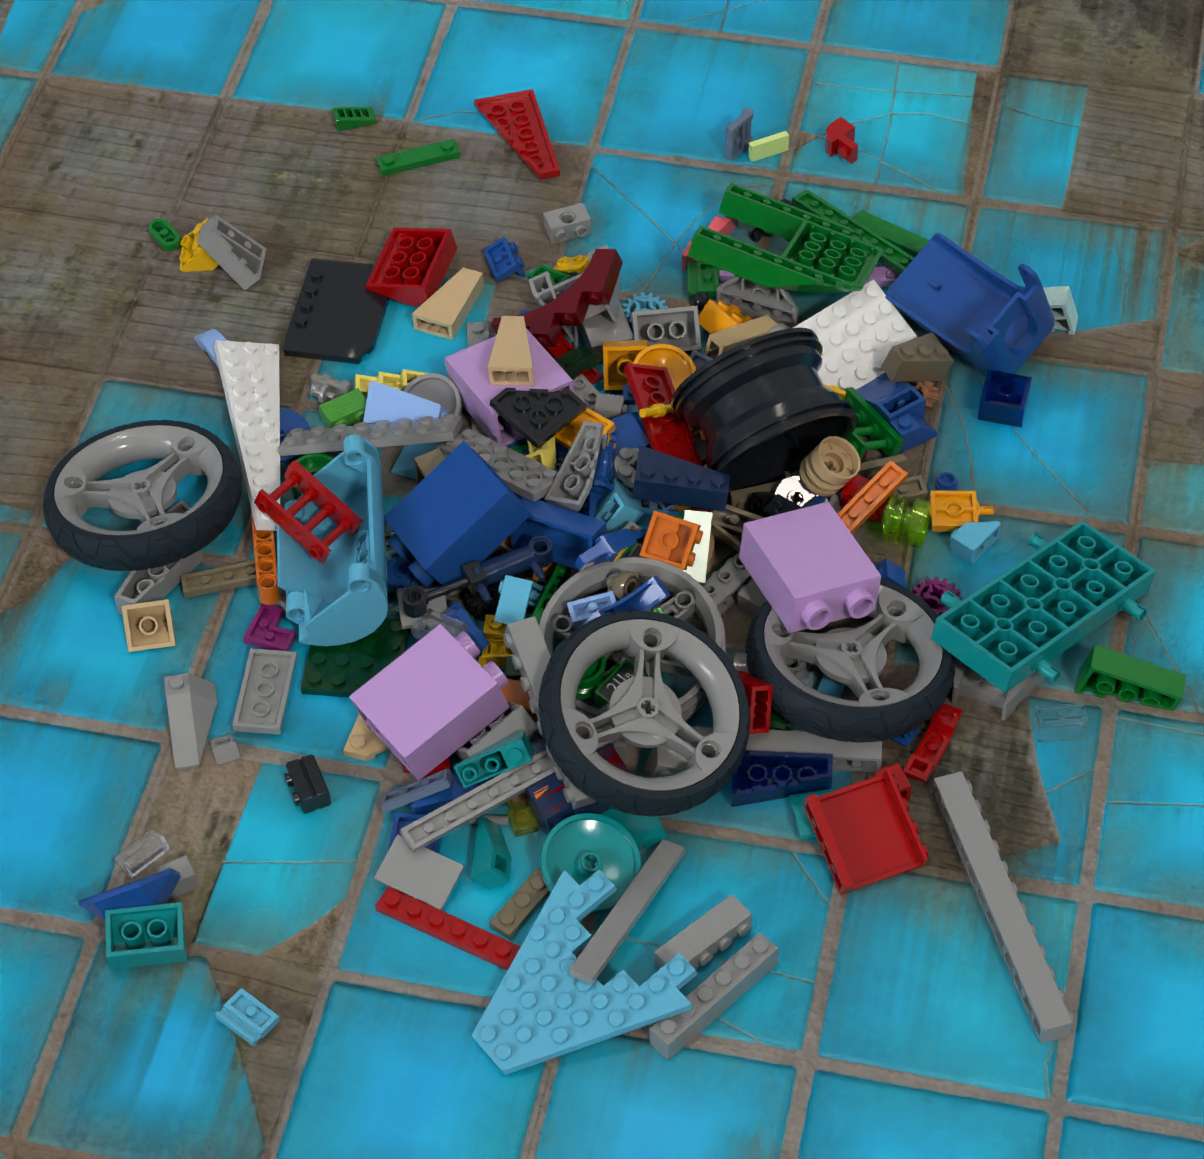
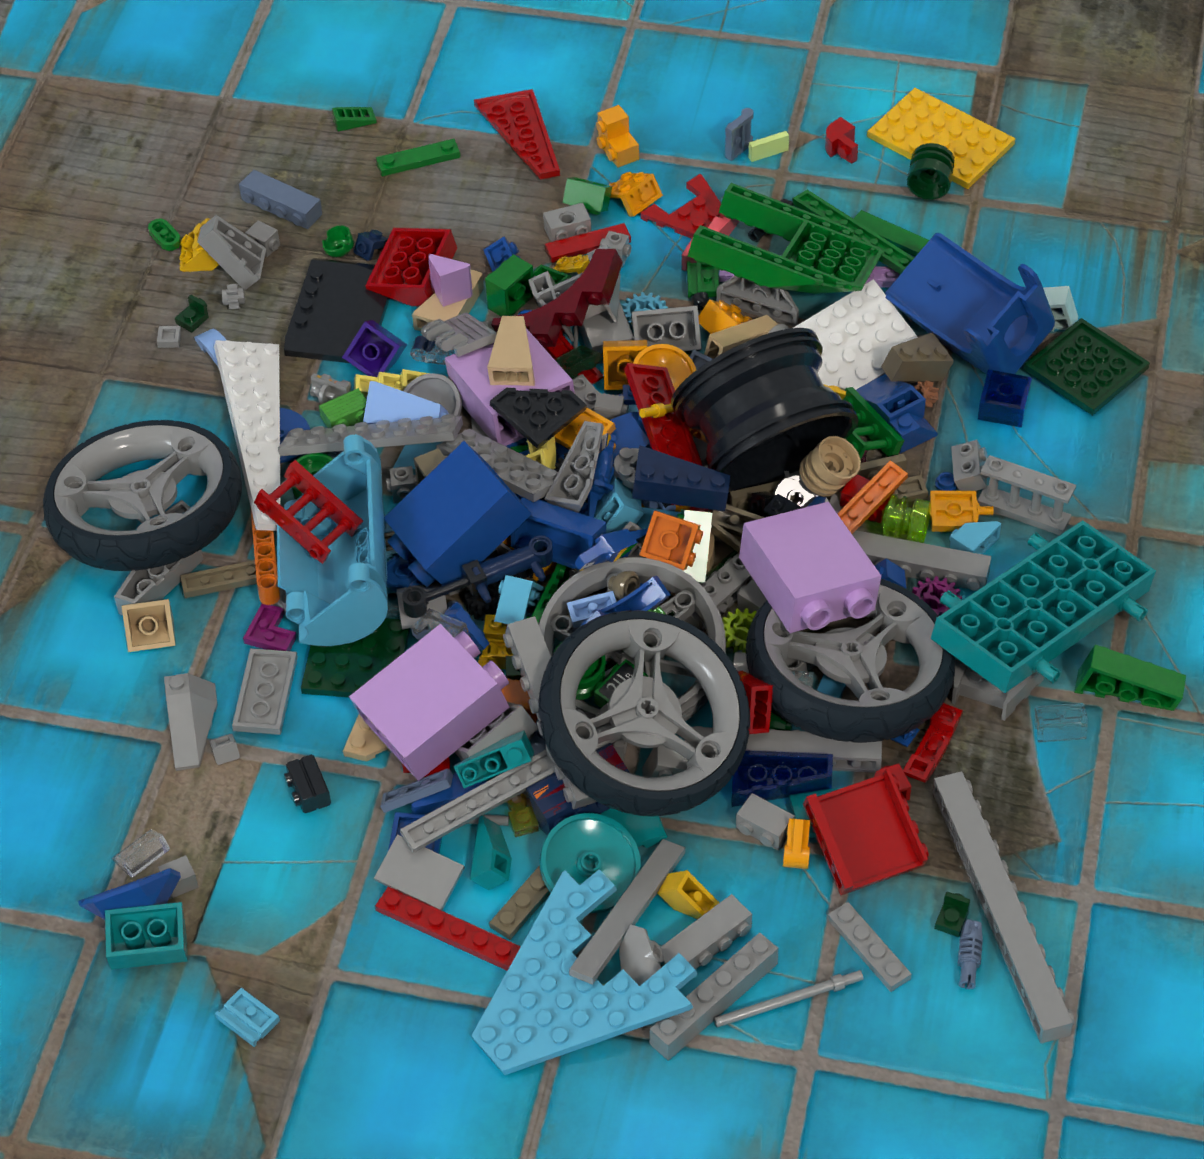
none -> light grey plate [157,326,182,348]
none -> dark green bracket [175,295,209,333]
none -> light grey gear [222,284,245,310]
none -> sand blue brick [239,170,322,229]
none -> light grey brick [245,220,280,257]
none -> green hair [322,225,354,258]
none -> dark purple slope [342,320,407,377]
none -> dark blue bracket [353,230,388,261]
none -> light grey brick [386,466,417,503]
none -> clear leg [410,336,454,365]
none -> light grey hinge [420,312,497,357]
none -> lavender slope [428,254,473,307]
none -> green brick [485,254,534,317]
none -> red tile [545,223,631,263]
none -> green brick [562,177,612,215]
none -> light orange brick [596,105,639,168]
none -> light grey brick [600,231,632,268]
none -> light orange bracket [609,172,663,217]
none -> light grey panel [619,924,663,986]
none -> red wing [641,174,724,239]
none -> yellow slope [657,870,720,919]
none -> light grey bar [714,970,864,1028]
none -> lime gear [722,608,757,653]
none -> light grey brick [736,793,795,850]
none -> light orange piece [783,818,810,869]
none -> light grey plate [827,902,912,992]
none -> light grey brick [853,530,991,591]
none -> yellow plate [867,88,1016,189]
none -> dark green wheel [907,143,955,200]
none -> dark green bracket [935,892,970,937]
none -> light grey brick [951,440,989,491]
none -> sand blue hinge [958,919,983,989]
none -> light grey fence [977,455,1076,535]
none -> dark green plate [1024,318,1150,416]

